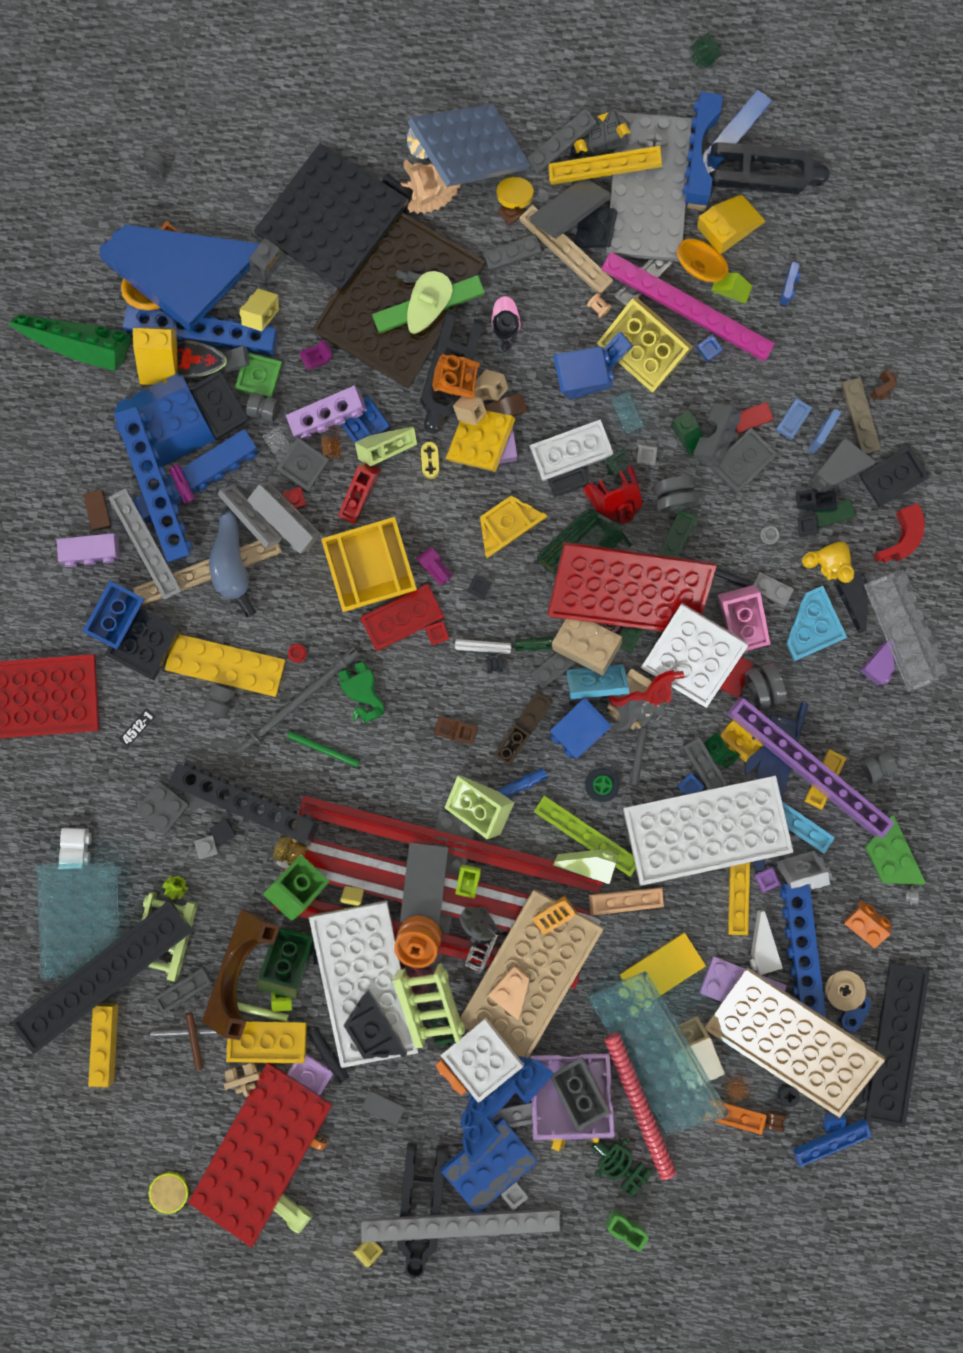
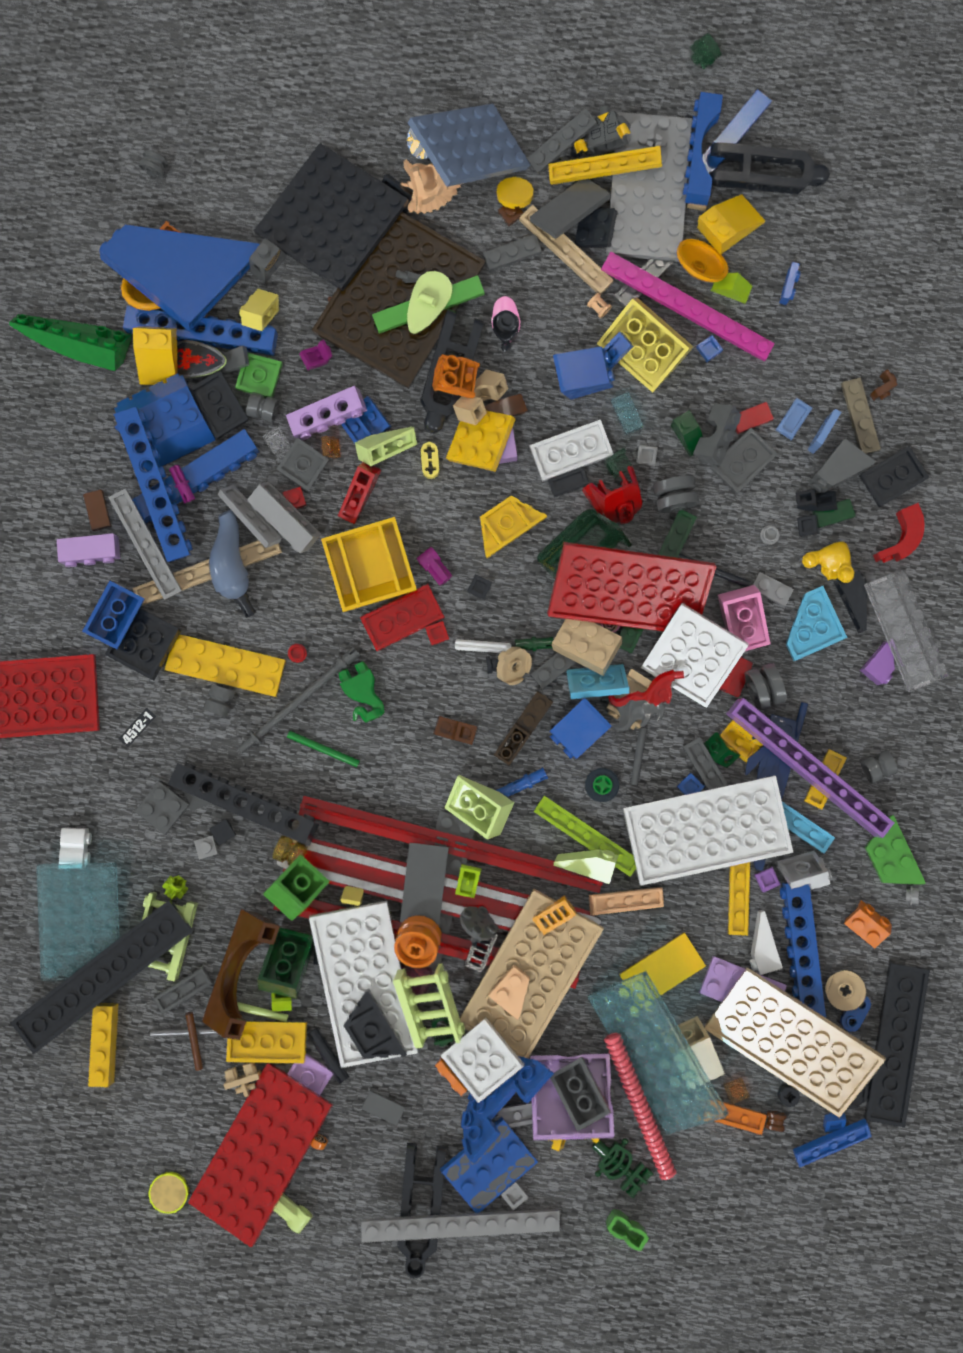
light yellow slope [353,1242,383,1267] -> none
none -> tan plate [497,646,532,685]

